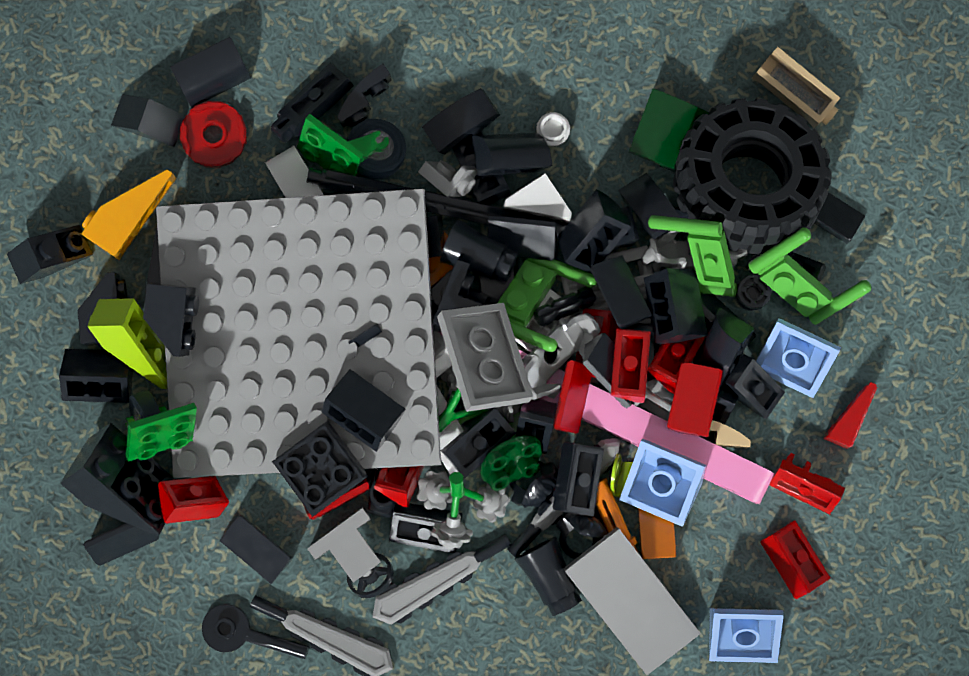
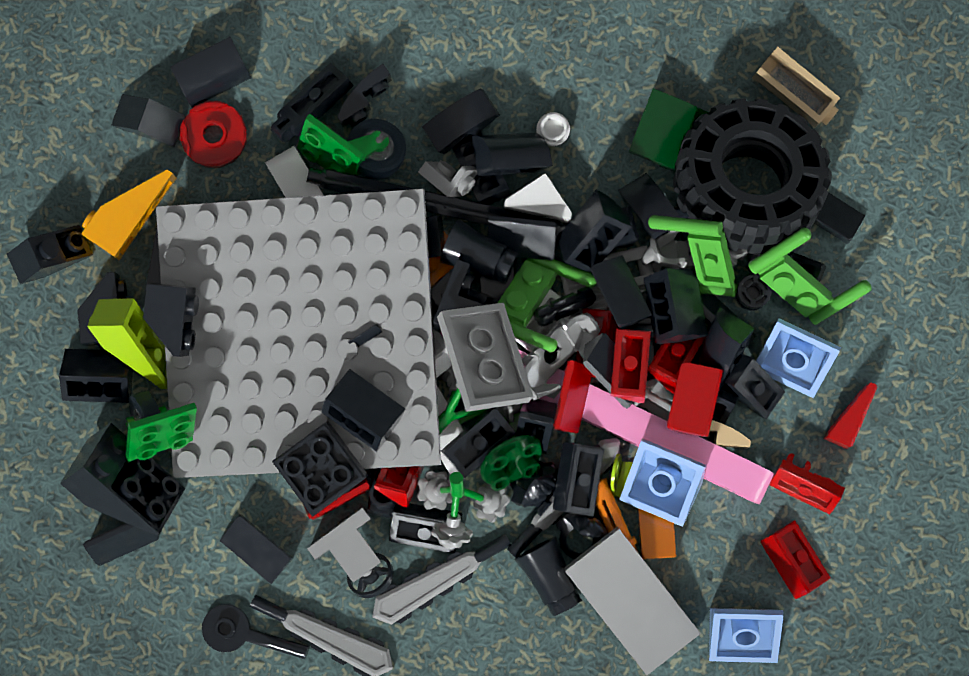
red slope [158,476,229,524] -> none

